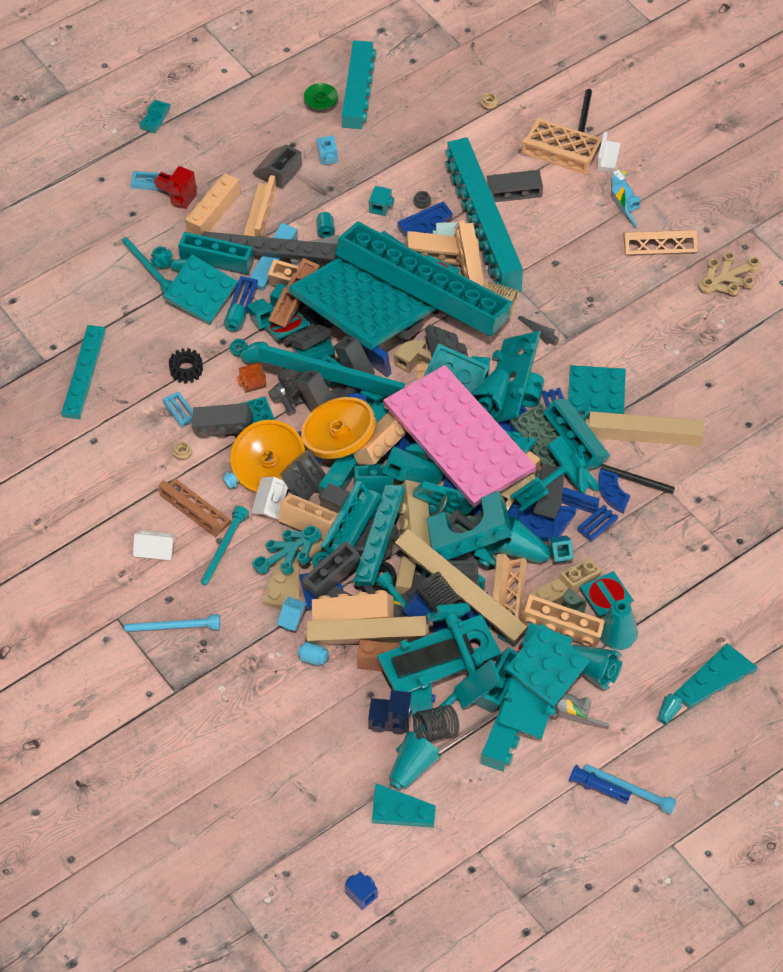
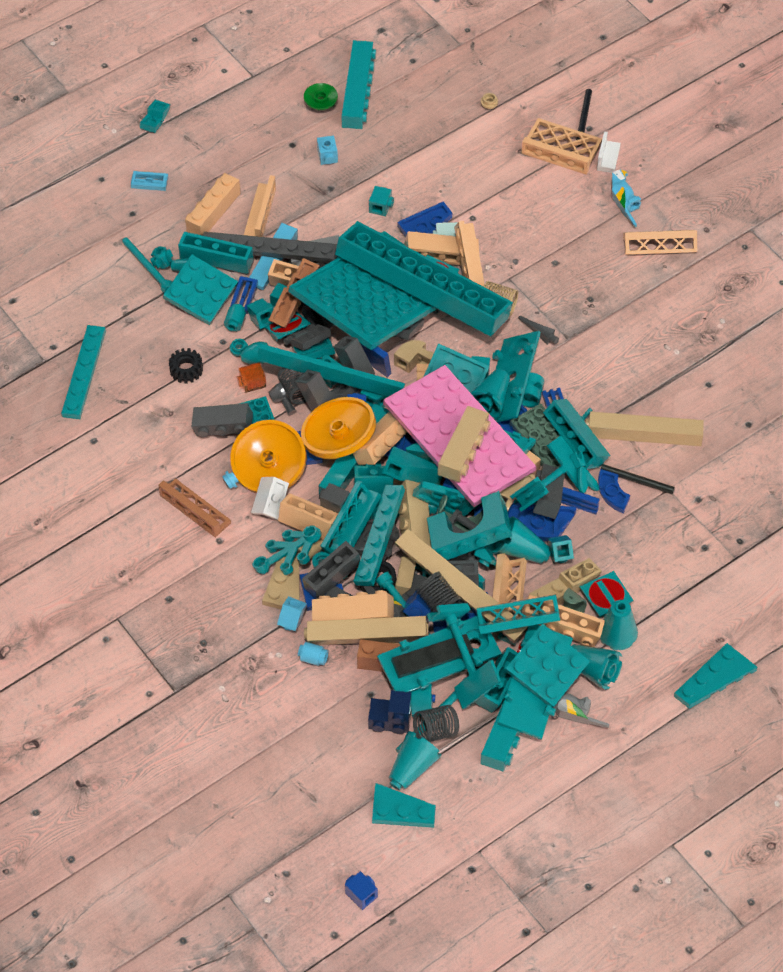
medium azure piece [124,614,220,632] -> none
white panel [133,530,176,560] -> none
red brick [154,166,197,209] -> none
medium azure tile [162,391,193,429] -> none
tan plate [173,441,192,459] -> none
teal piece [201,505,249,585] -> none
dark grey slope [253,145,302,188] -> none
dark grey slope [280,449,326,500] -> none
teal brick [316,212,335,238] -> none
dark grey plate [413,191,431,208] -> none
dark grey plate [425,324,468,356] -> none
teal brick [445,137,523,296] -> none
dark grey brick [487,170,543,203] -> none
teal plate [568,365,626,416] -> none
blue pin [569,764,632,804] -> none
blue tile [577,505,618,542] -> none
medium azure piece [583,764,677,815] -> none
teal cone [657,693,683,725] -> none
tan plant [699,251,761,295] -> none
none -> tan brick [438,406,491,482]
none -> teal fence [477,594,560,634]

